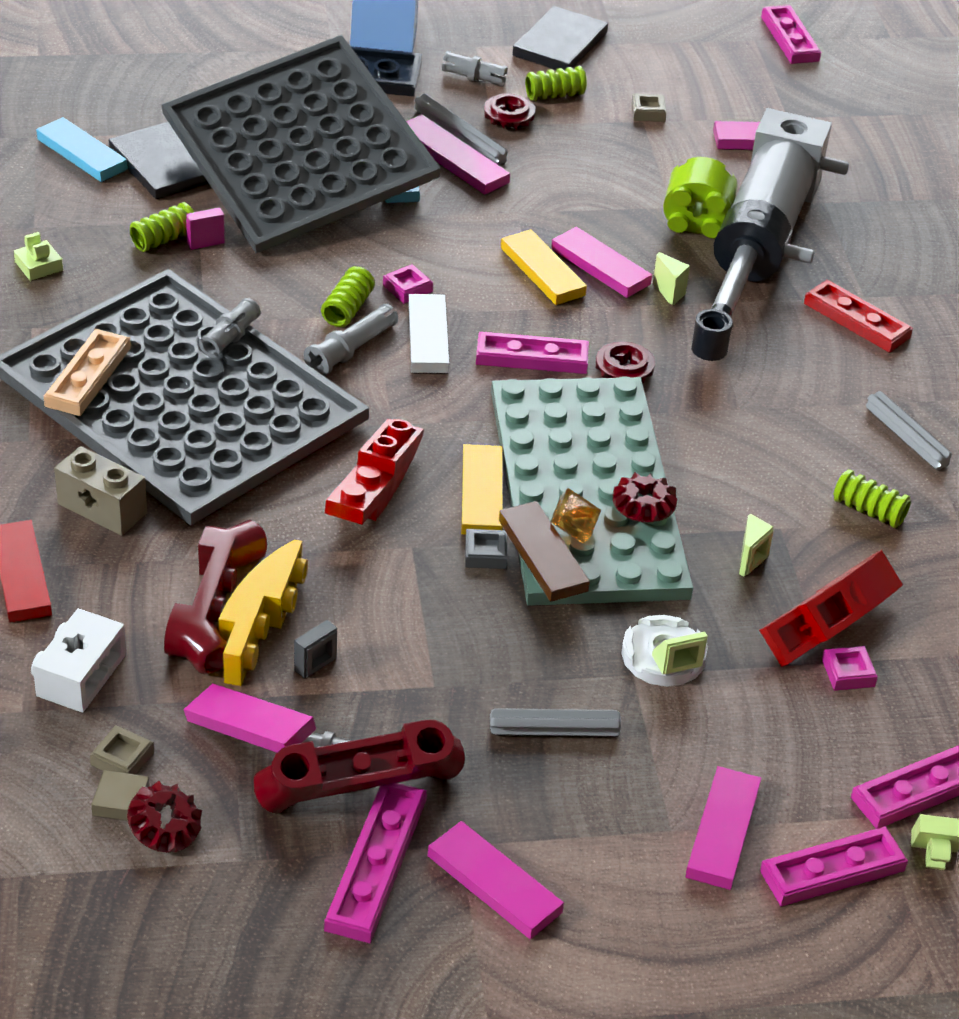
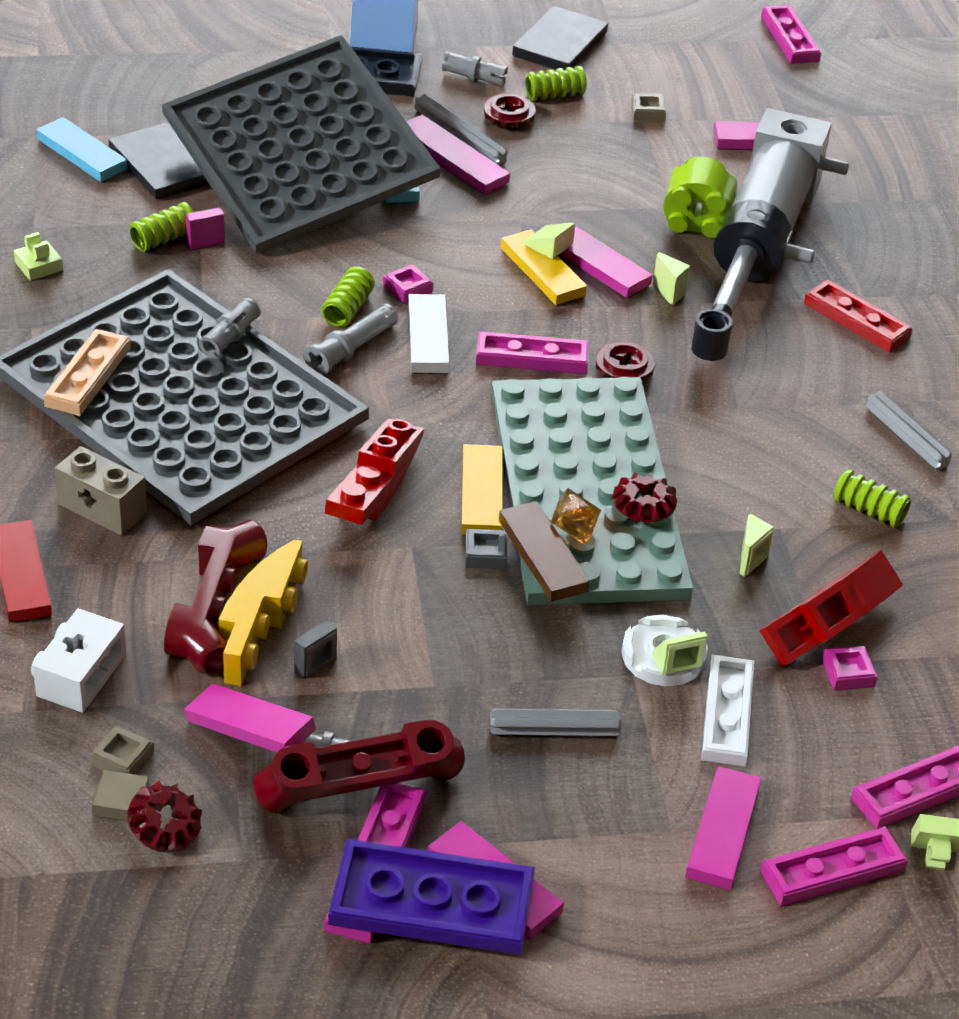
none -> dark purple tile [328,839,535,955]
none -> yellowish green slope [524,223,575,259]
none -> white tile [701,655,754,767]

